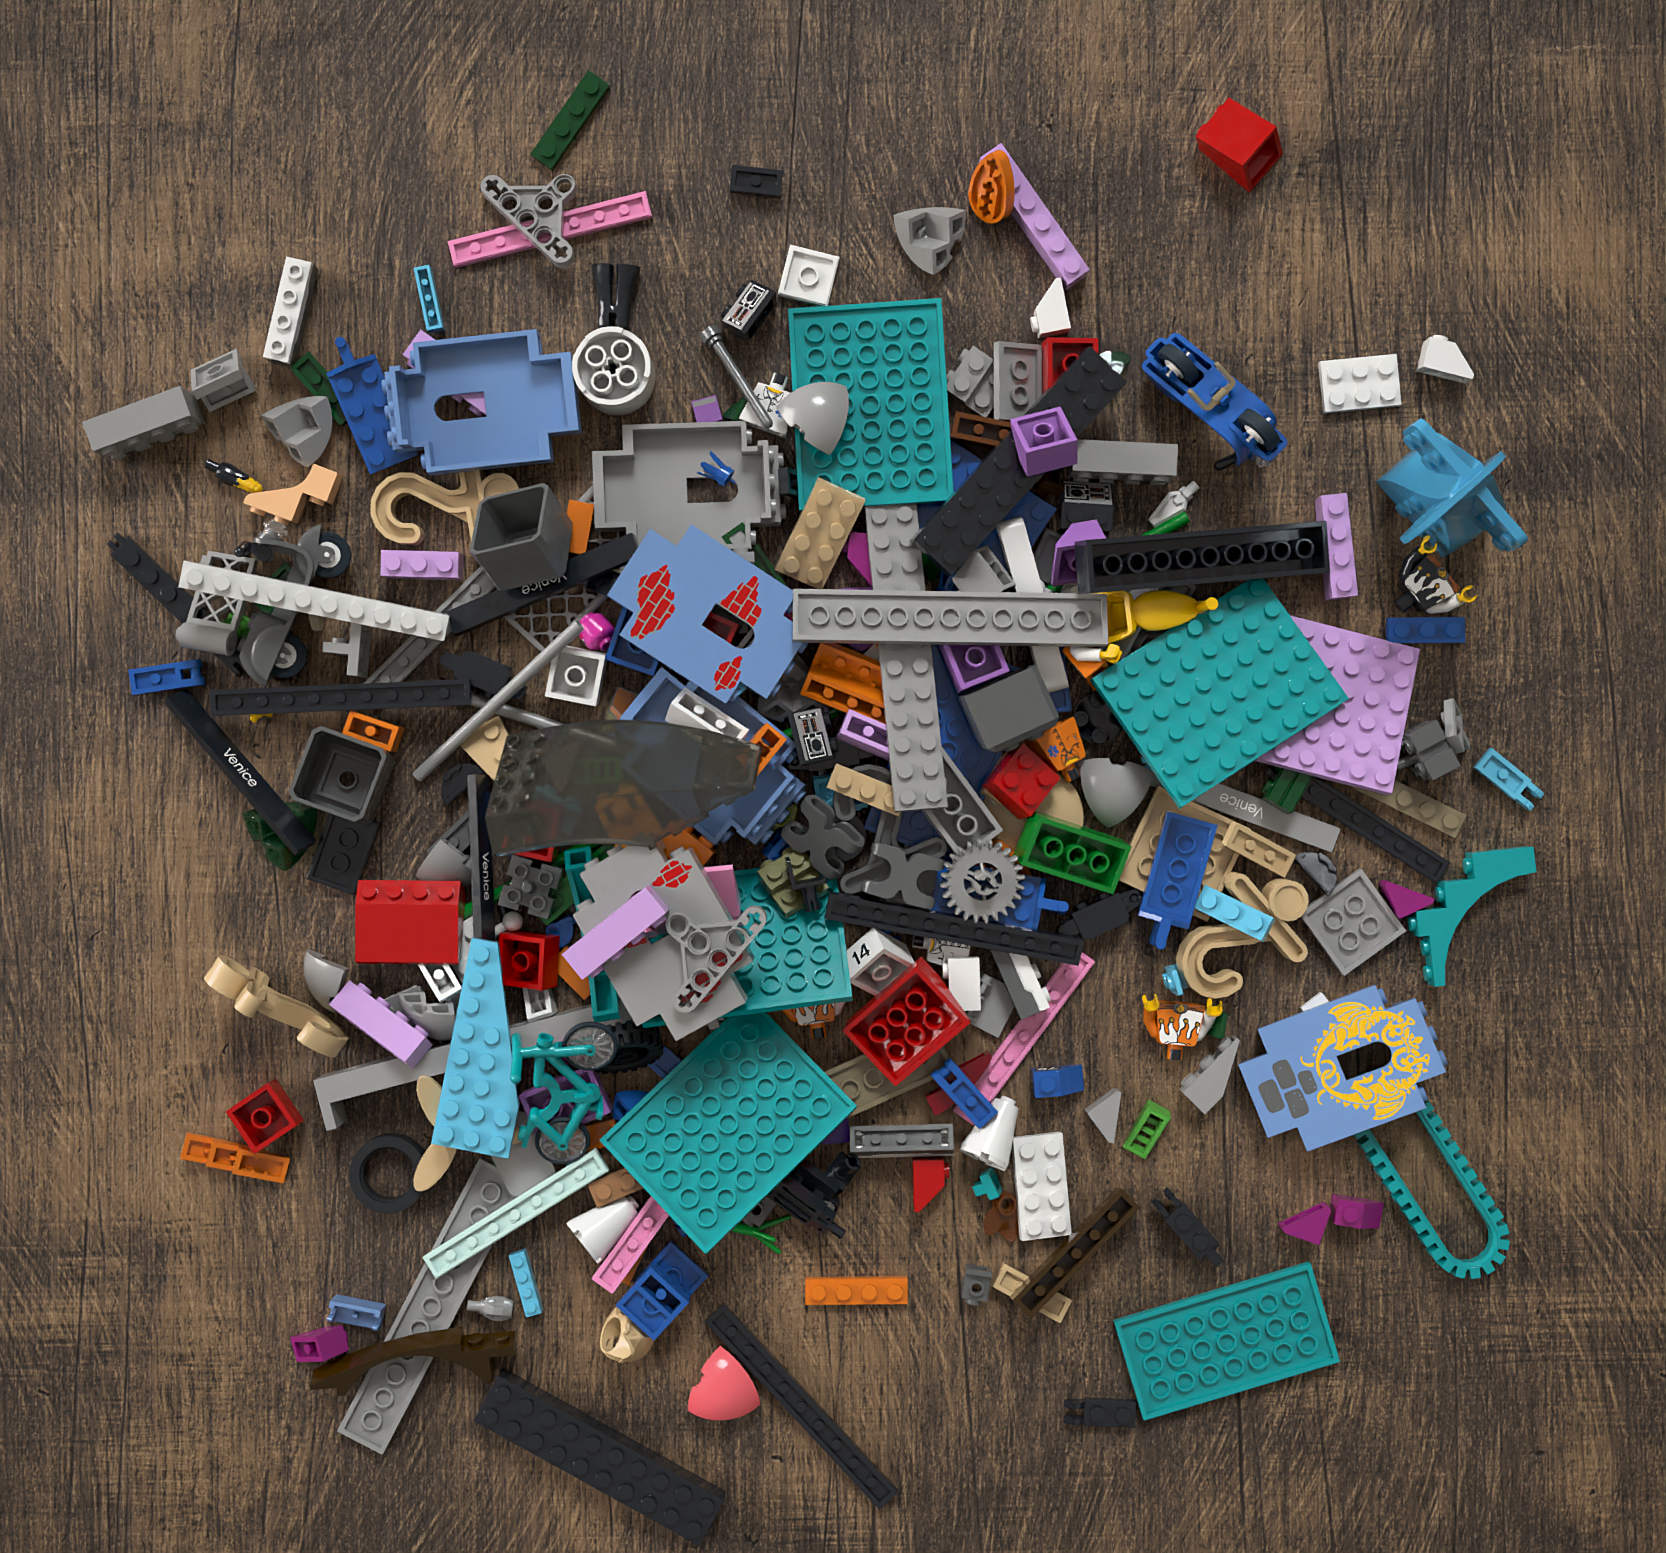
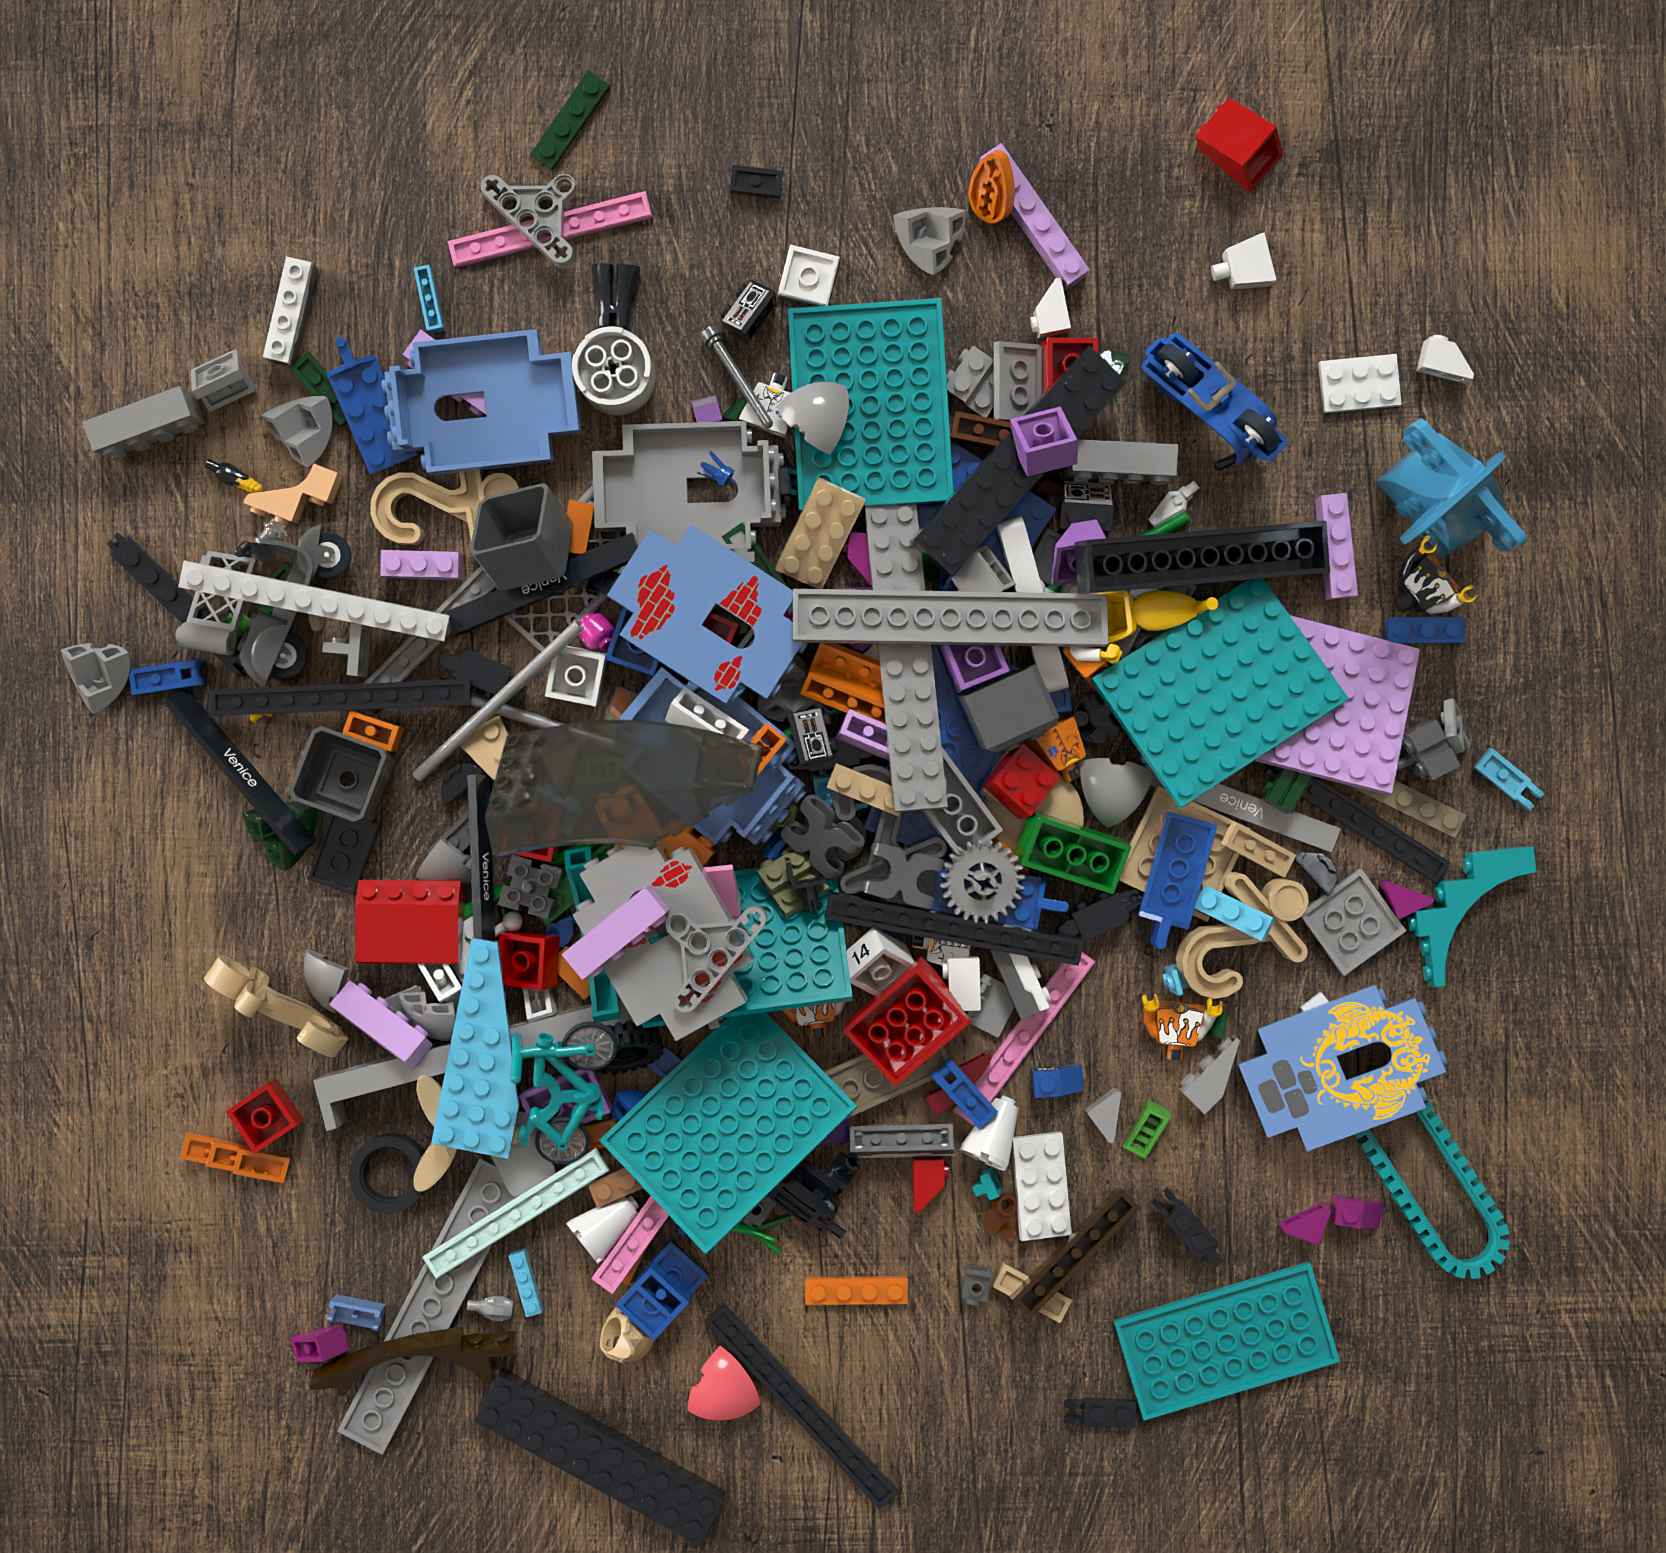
none -> light grey brick [61,643,130,714]
none -> white torso [1211,233,1276,289]

